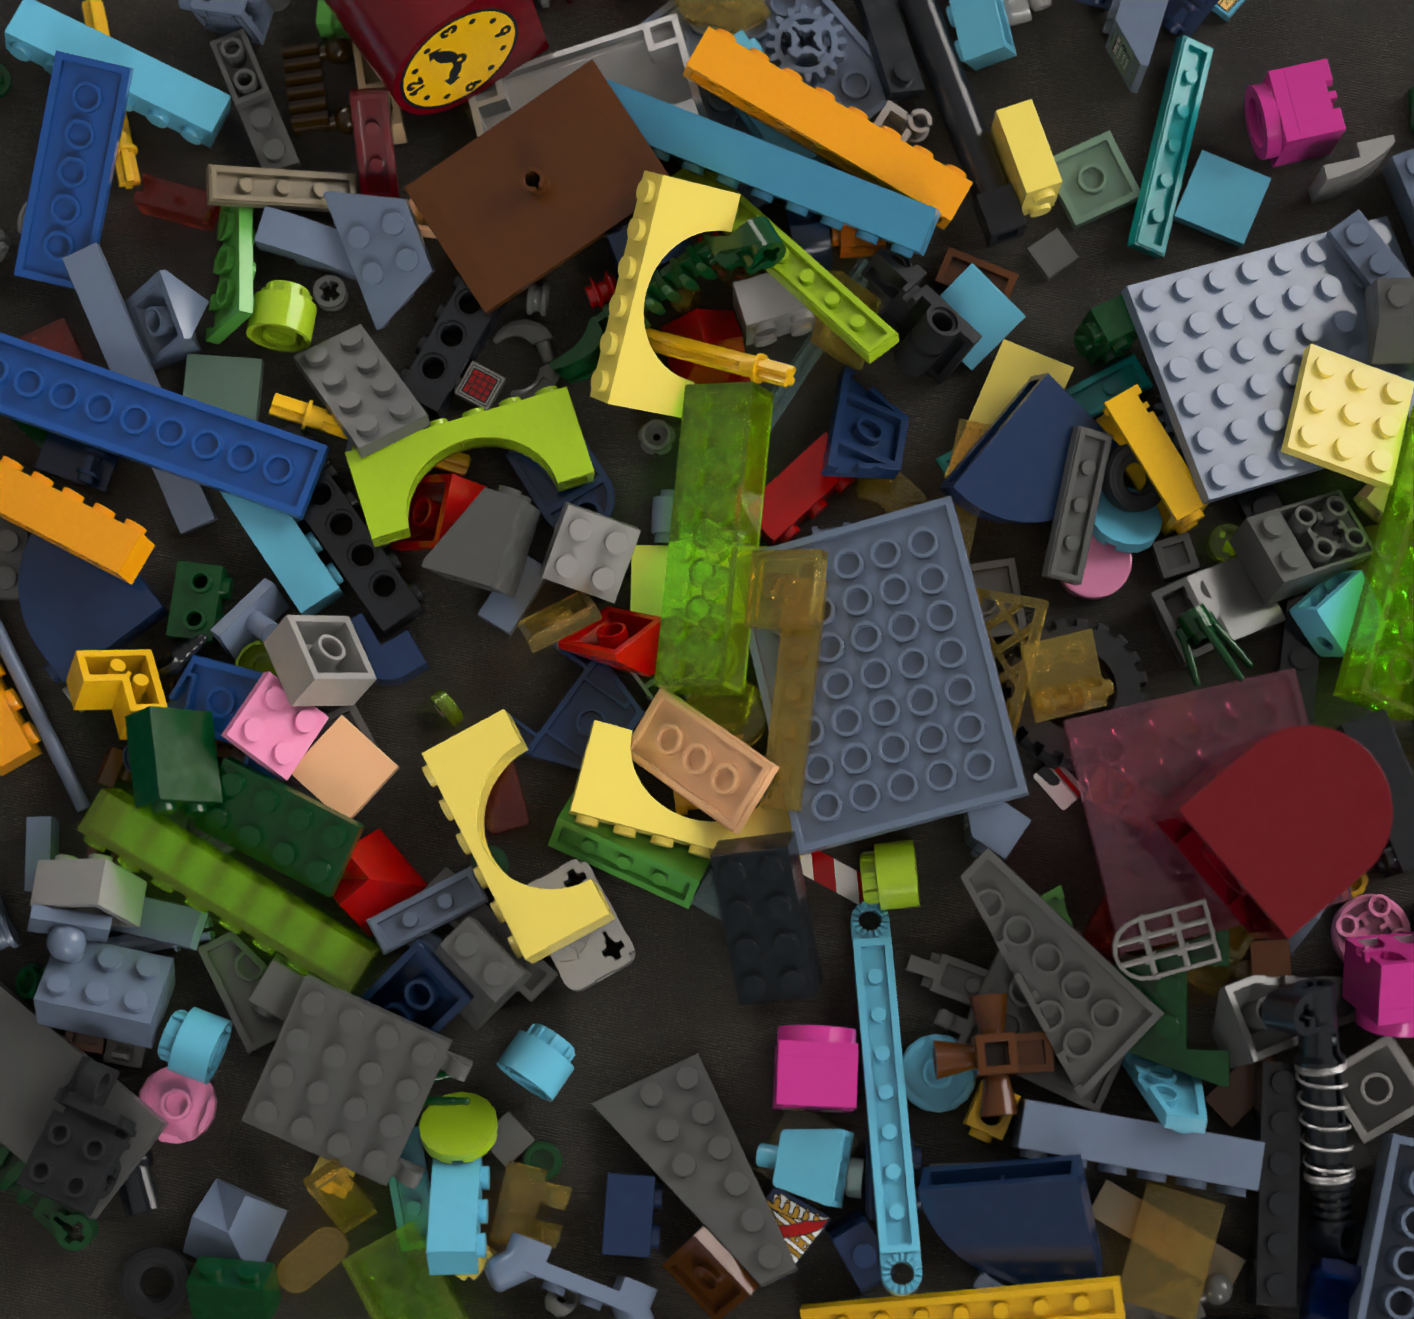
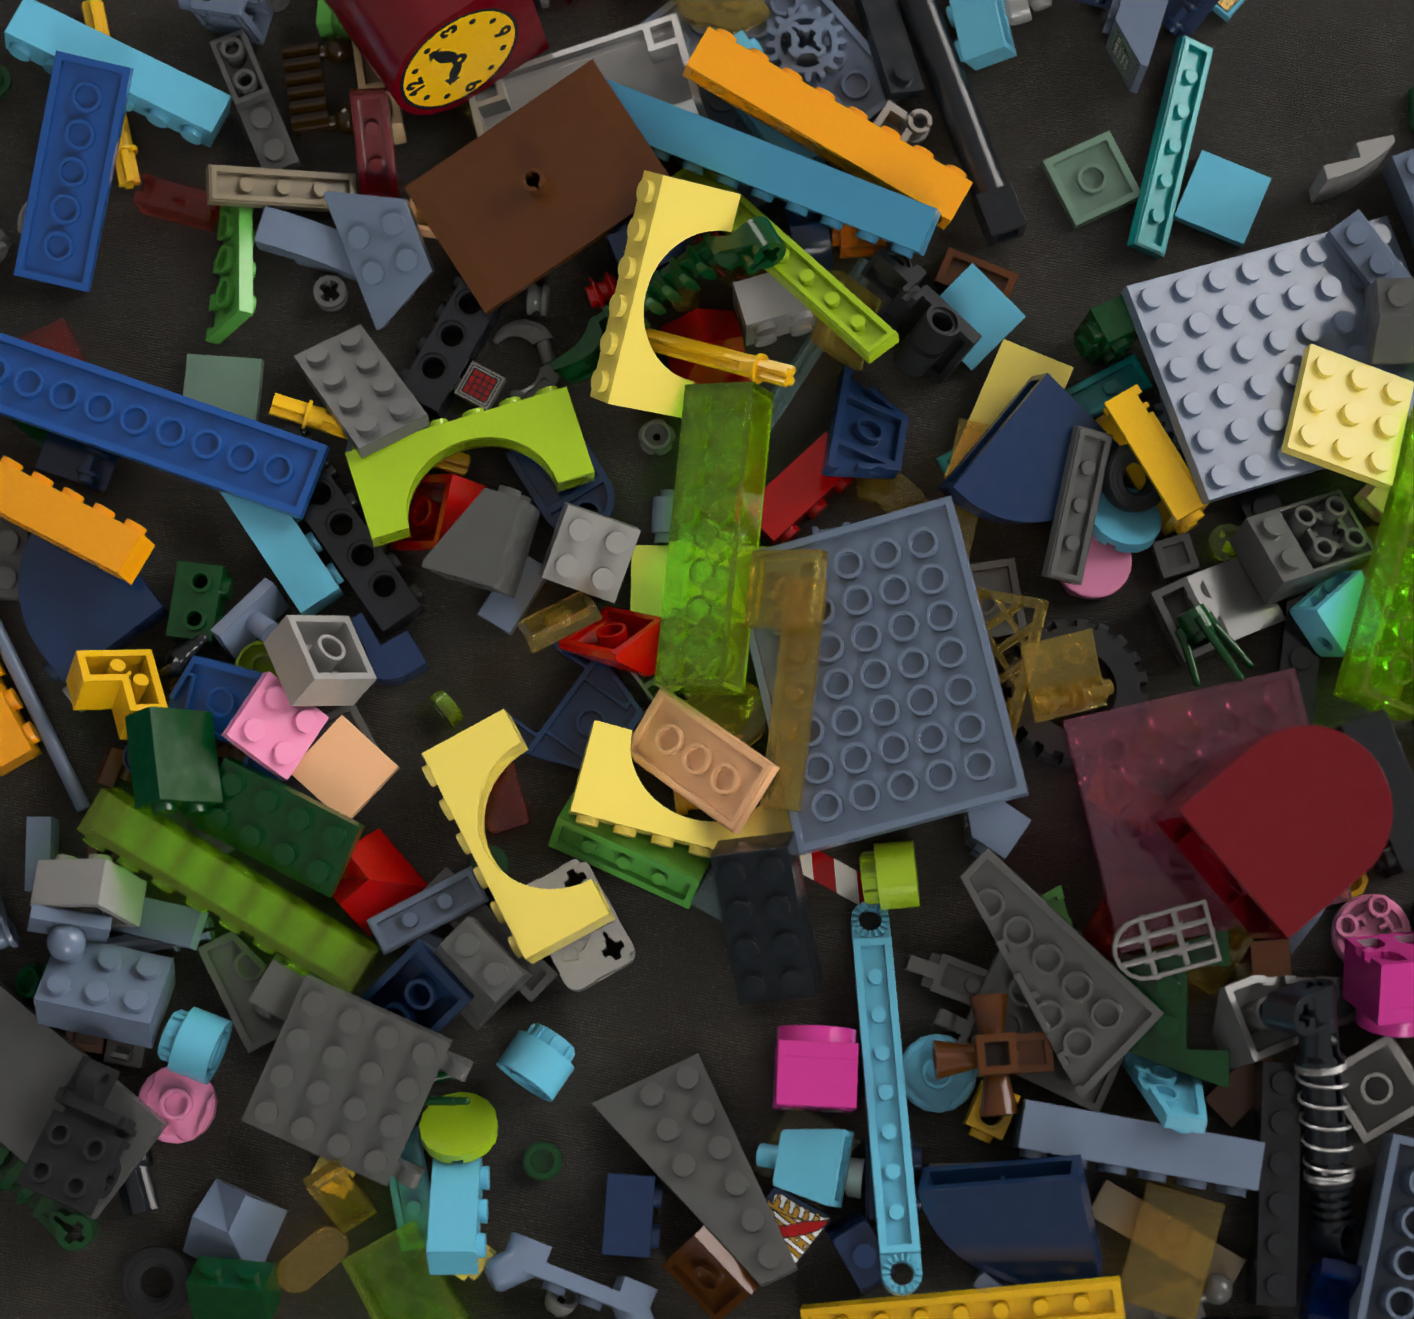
sand blue tile [62,243,218,535] -> none
sand blue slope [125,270,209,371] -> none
lime piece [246,280,317,352] -> none
dark grey tile [490,1111,536,1167] -> none
clear yellow plate [490,1161,572,1249] -> none
light yellow brick [989,99,1063,217] -> none
dark grey tile [1026,228,1079,282] -> none
sticker [1033,765,1085,810] -> none
dark pink piece [1244,58,1346,167] -> none

